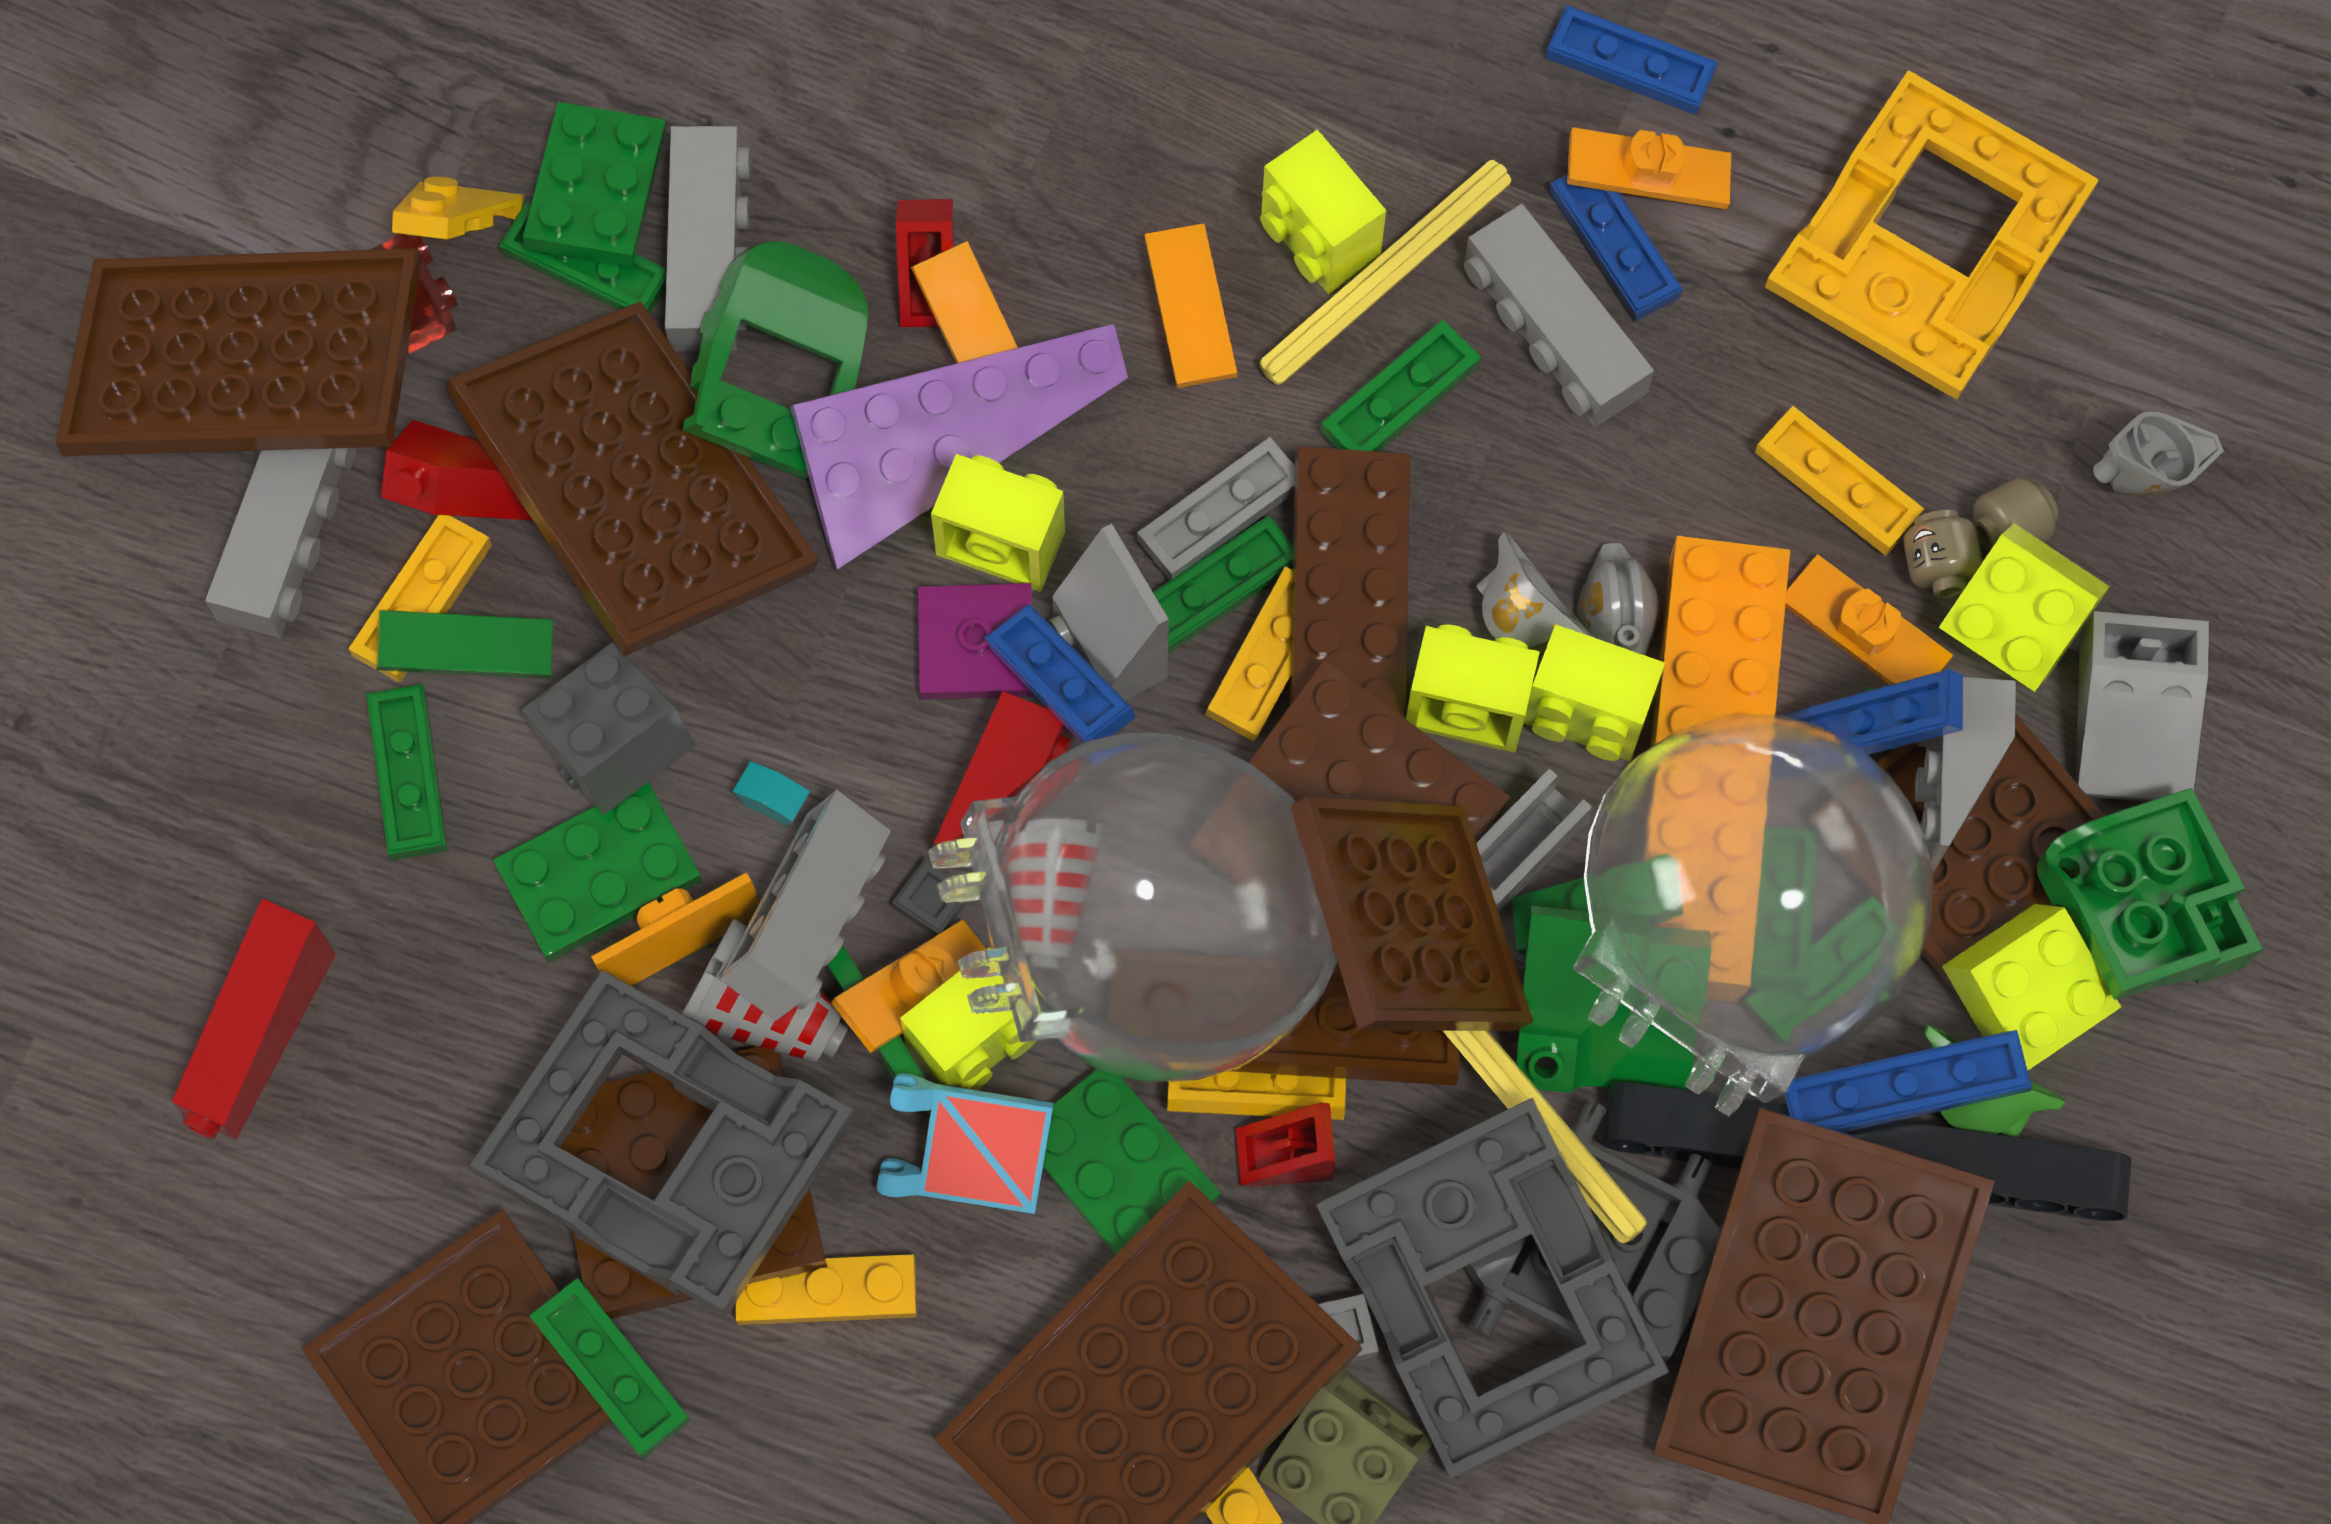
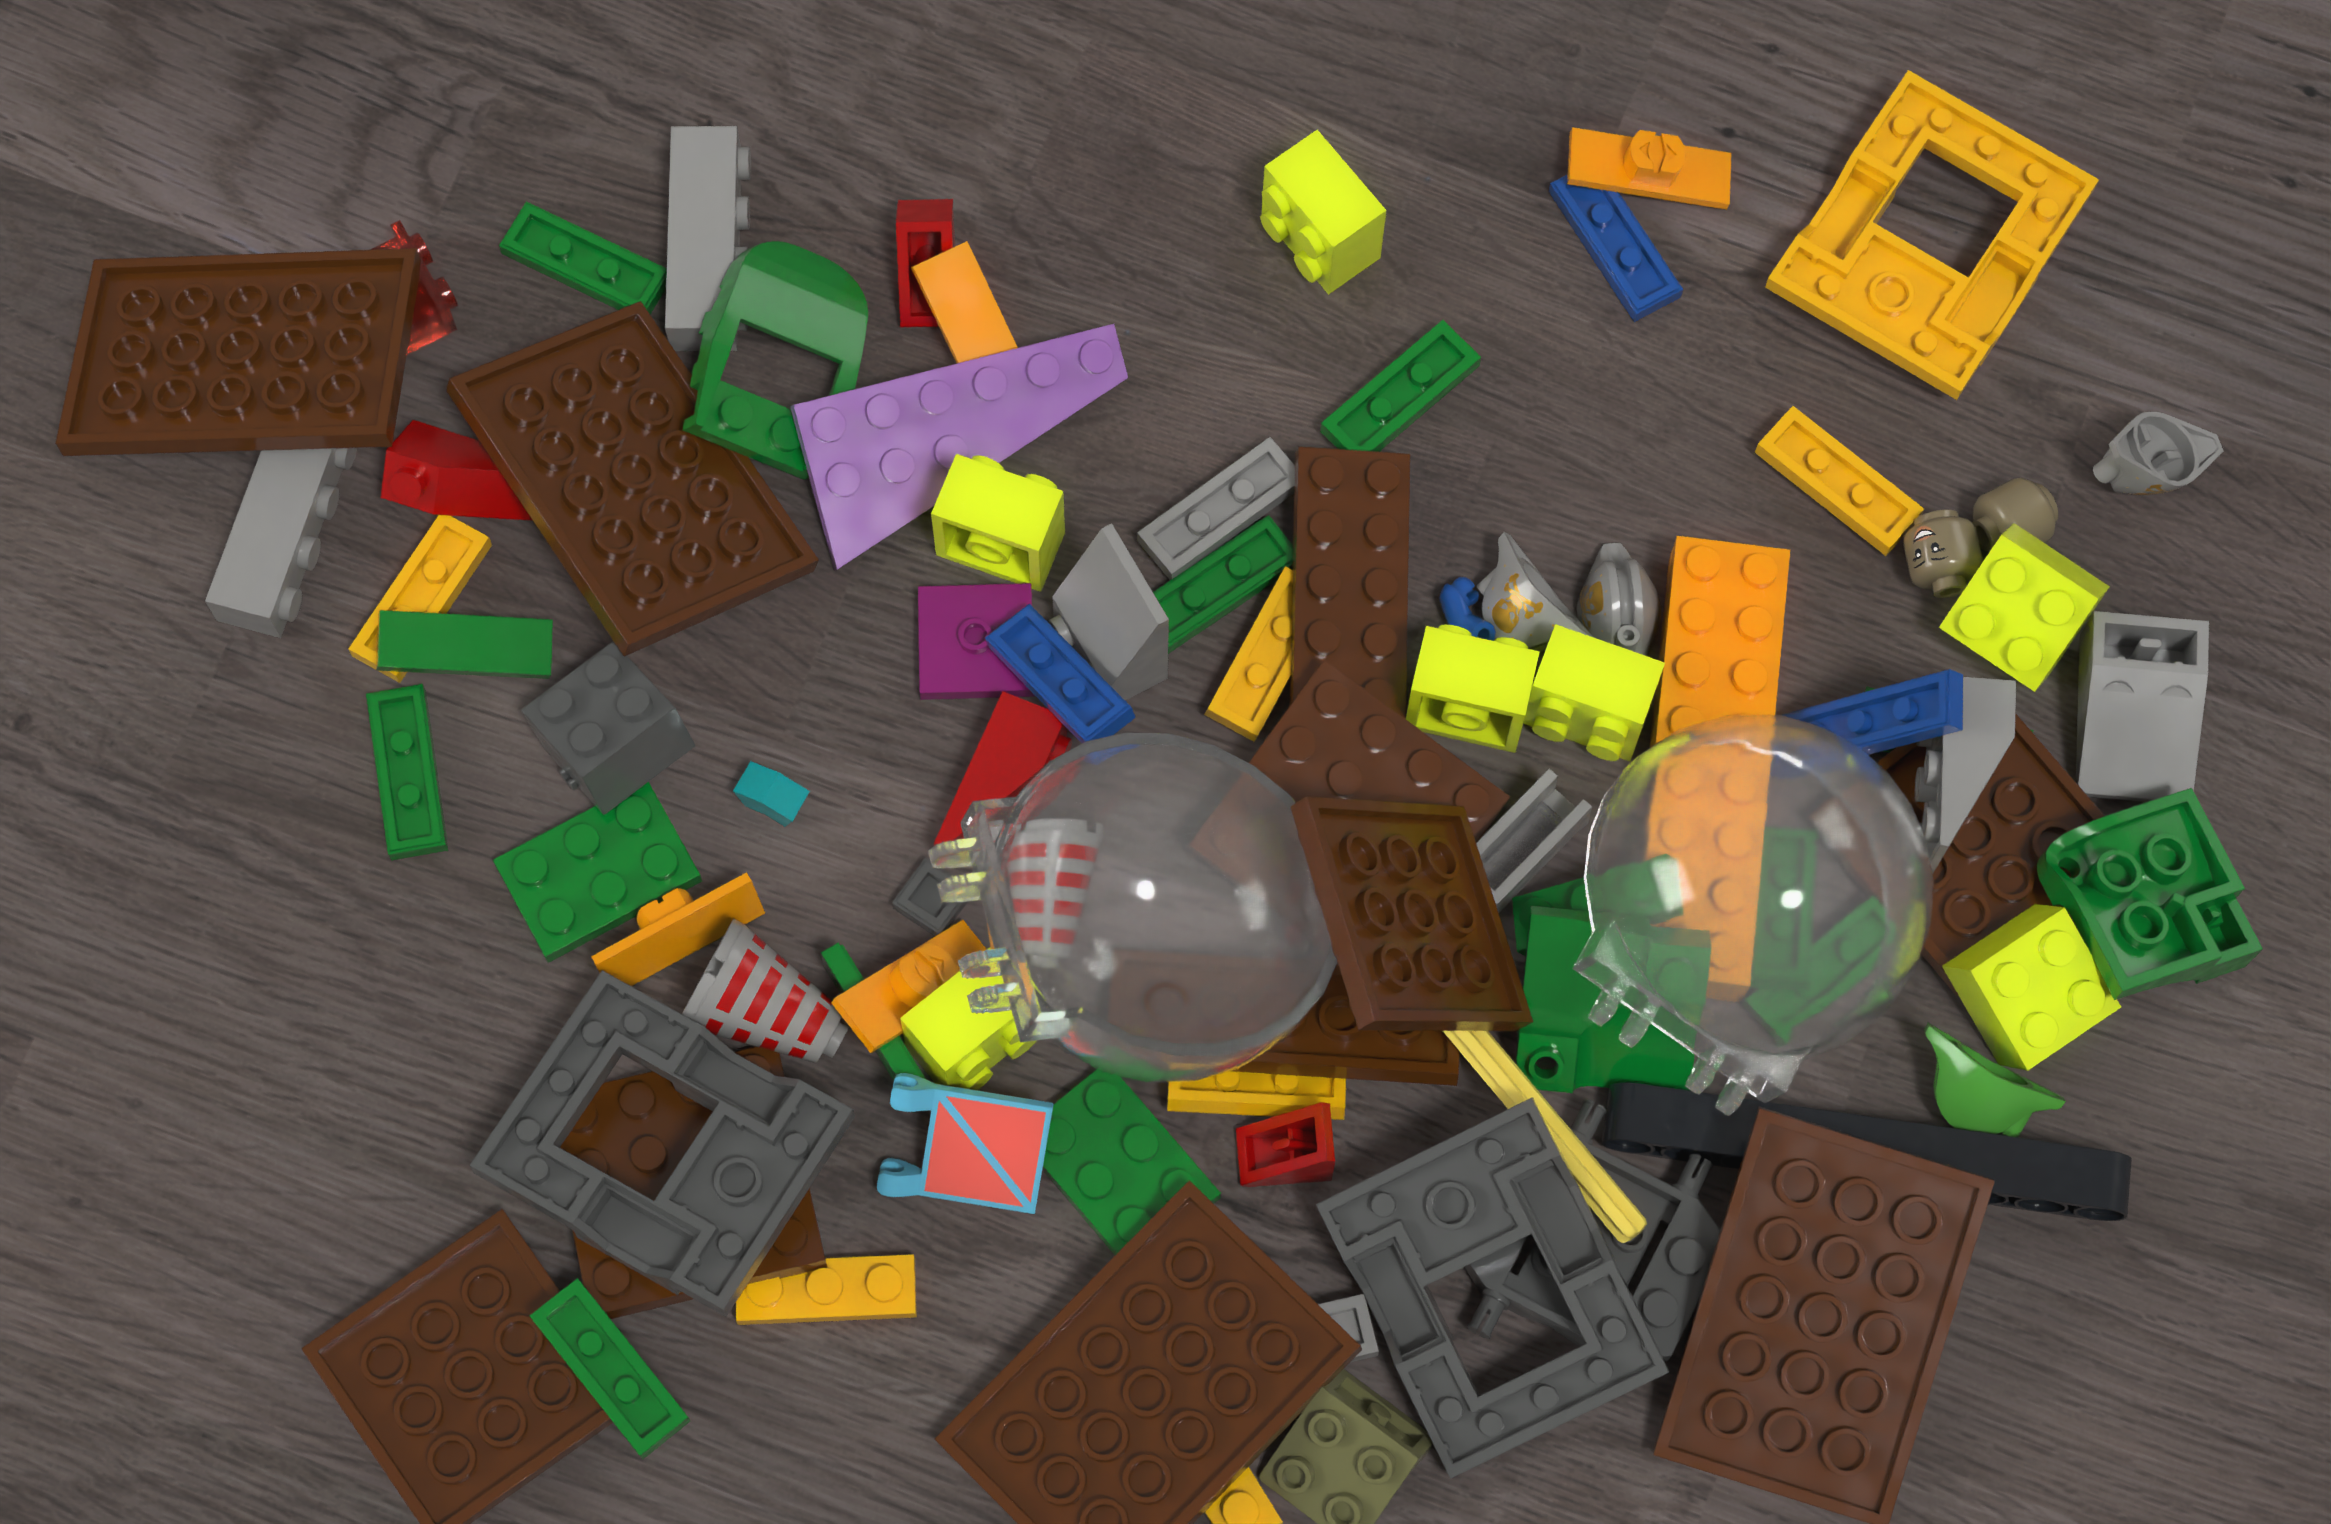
red slope [172,899,336,1140] -> none
yellow wing [392,177,524,239] -> none
green plate [523,102,666,267] -> none
light grey brick [719,790,891,1021] -> none
light orange piece [1145,223,1237,388] -> none
light yellow axle [1259,160,1511,385] -> none
light grey brick [1464,203,1654,428] -> none
blue tile [1546,5,1718,115] -> none
blue tile [1782,1030,2032,1132] -> none
light orange piece [1785,554,1953,685] -> none
none -> blue arm [1439,577,1496,641]

